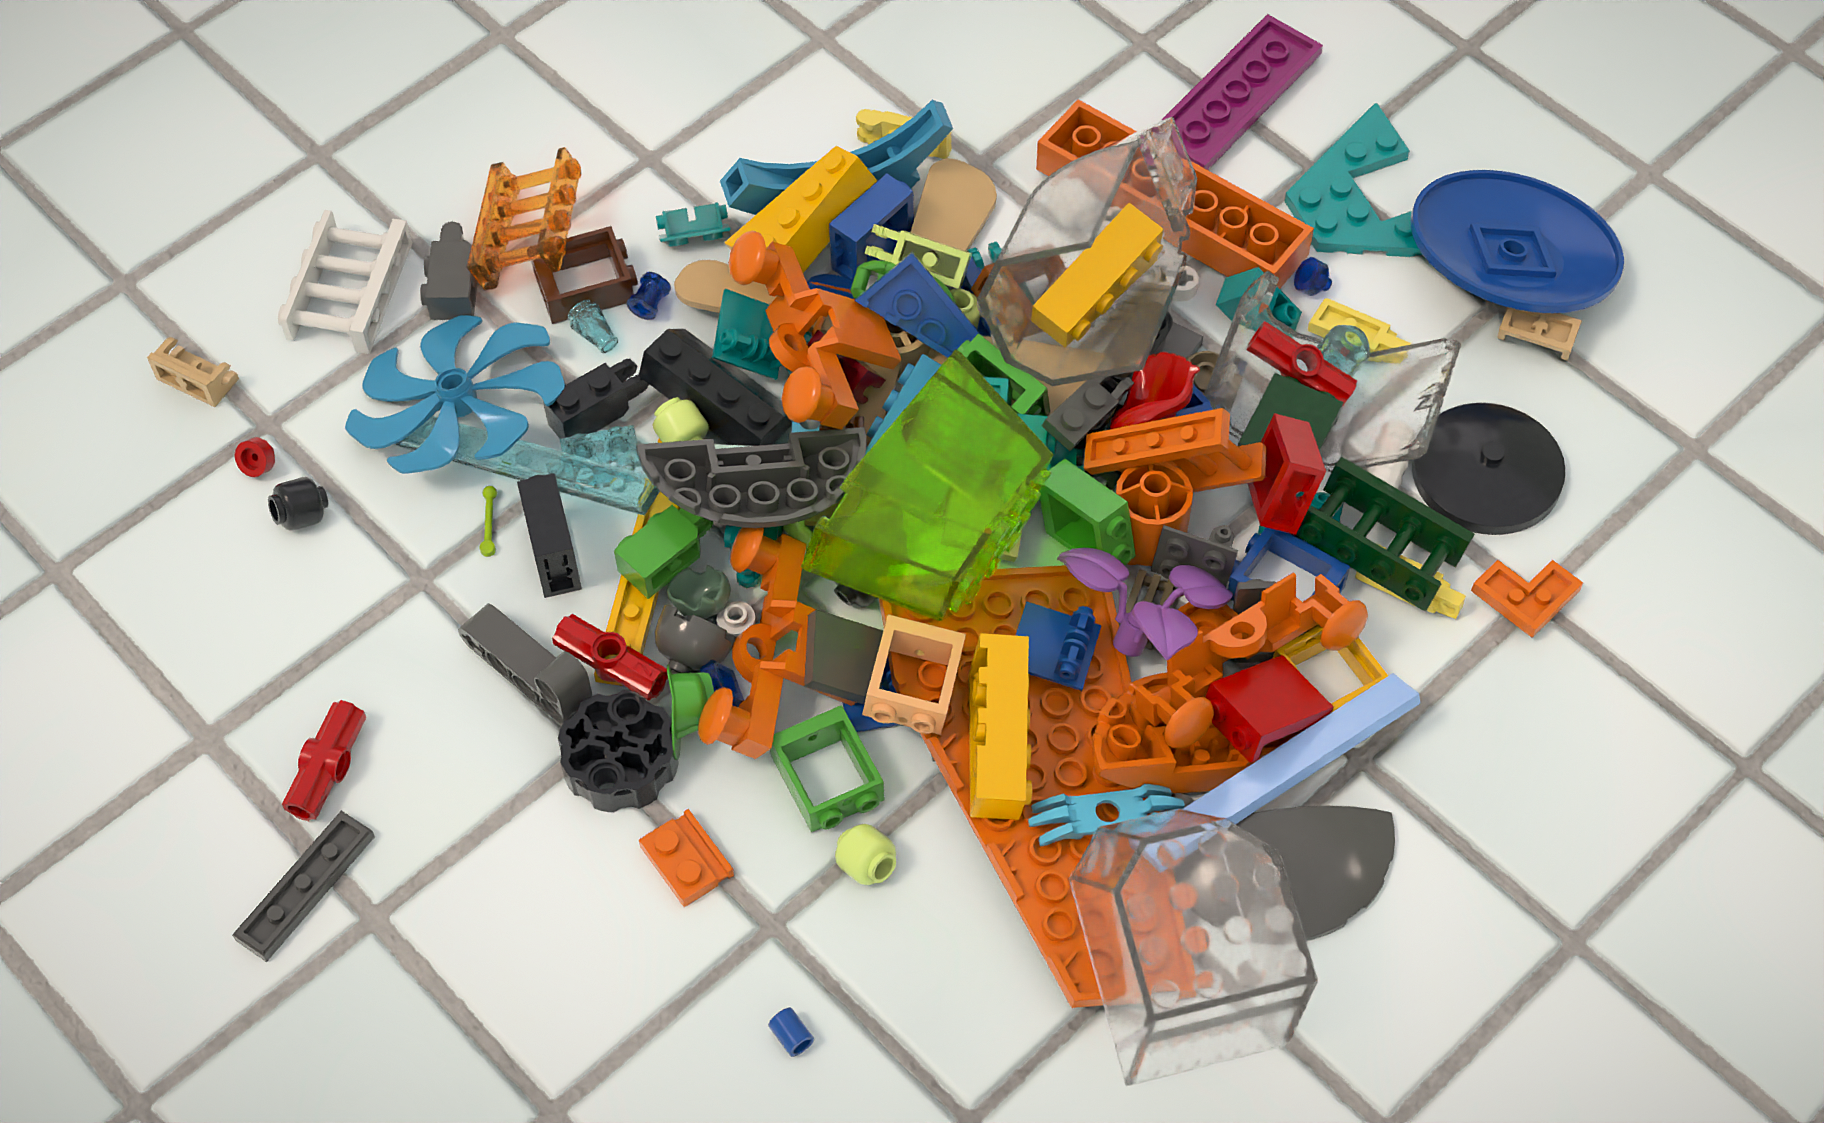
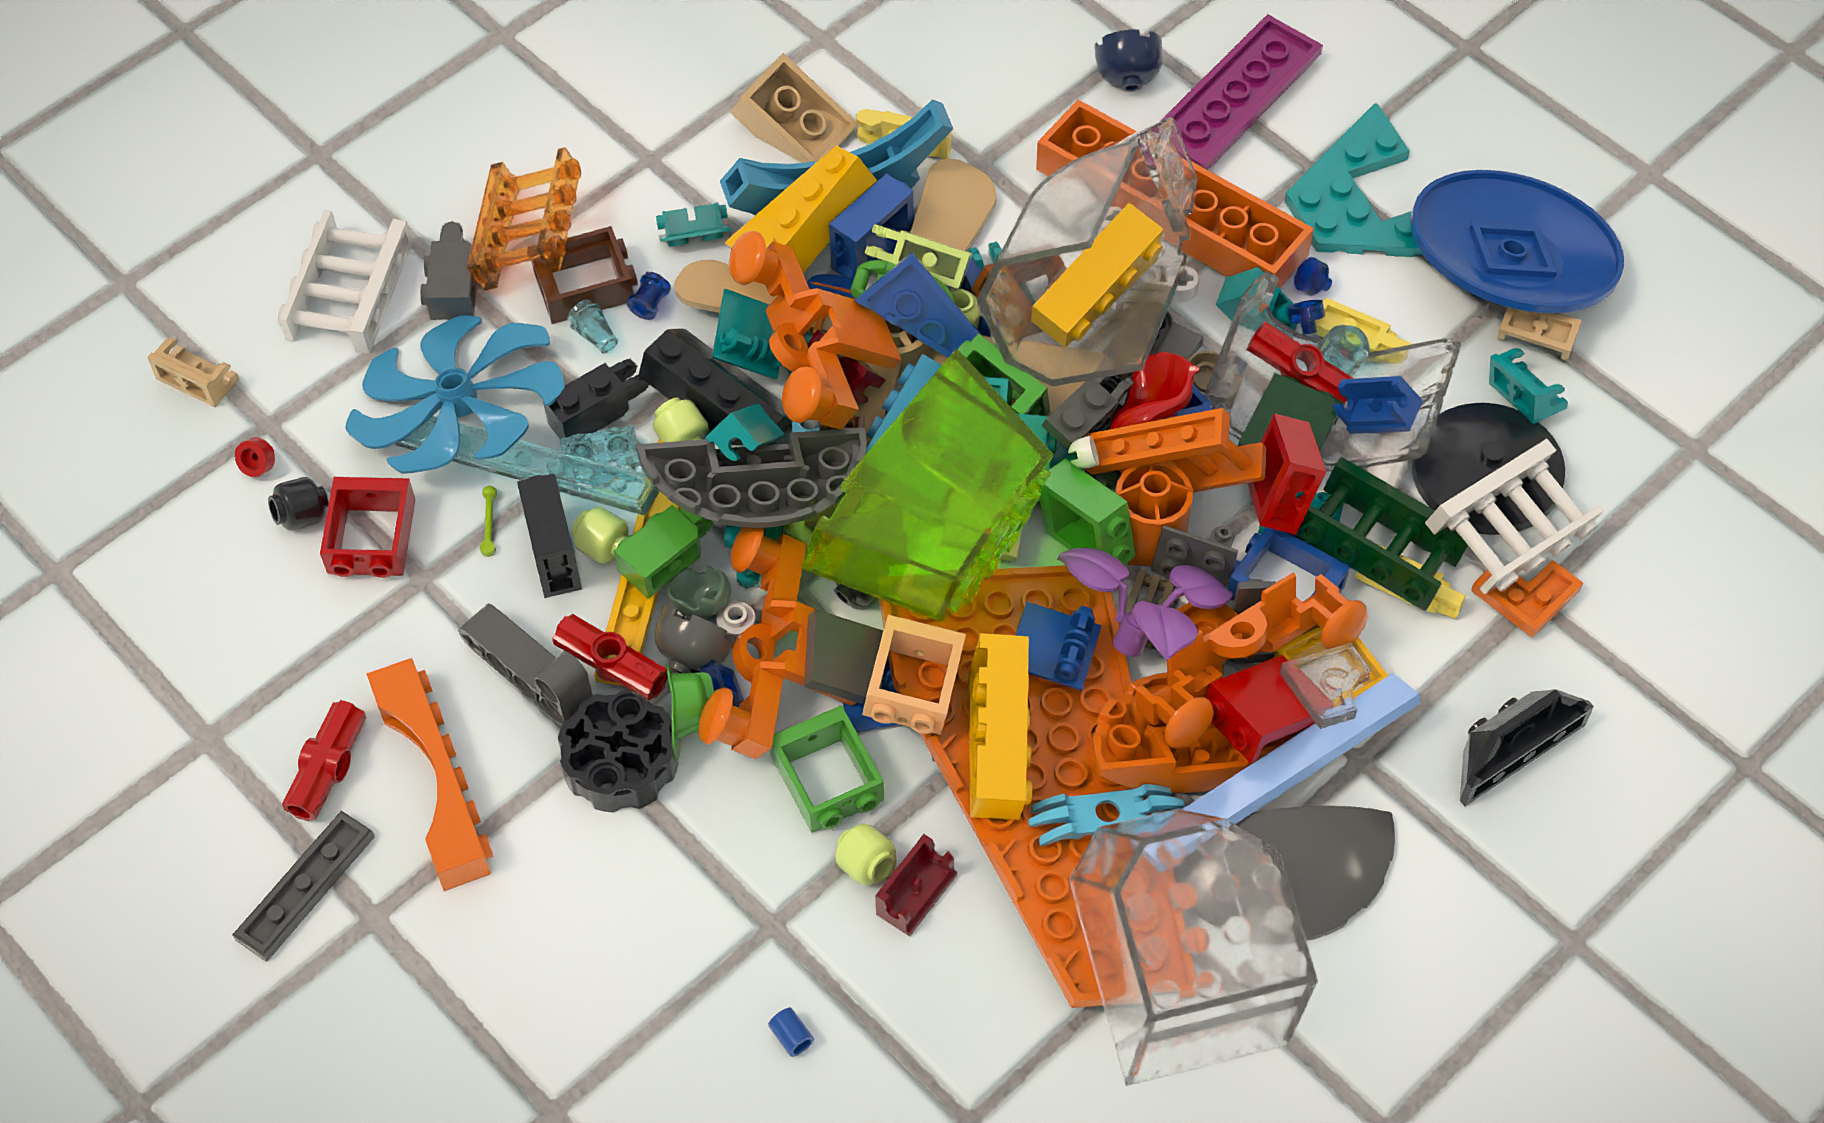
orange plate [639,809,734,907] -> none
none -> red window [320,477,416,578]
none -> orange arch [367,658,494,891]
none -> yellowish green head [571,507,629,563]
none -> teal hinge [705,403,785,461]
none -> tan slope [730,53,858,163]
none -> dark red hinge [875,834,957,937]
none -> white hinge [1068,435,1099,469]
none -> dark blue cylinder [1094,29,1163,92]
none -> clear tile [1280,643,1371,729]
none -> clear blue tile [1287,300,1325,335]
none -> blue hinge [1333,376,1423,434]
none -> white fence [1425,439,1604,595]
none -> black wedge [1459,689,1594,807]
none -> teal hinge [1489,348,1568,424]

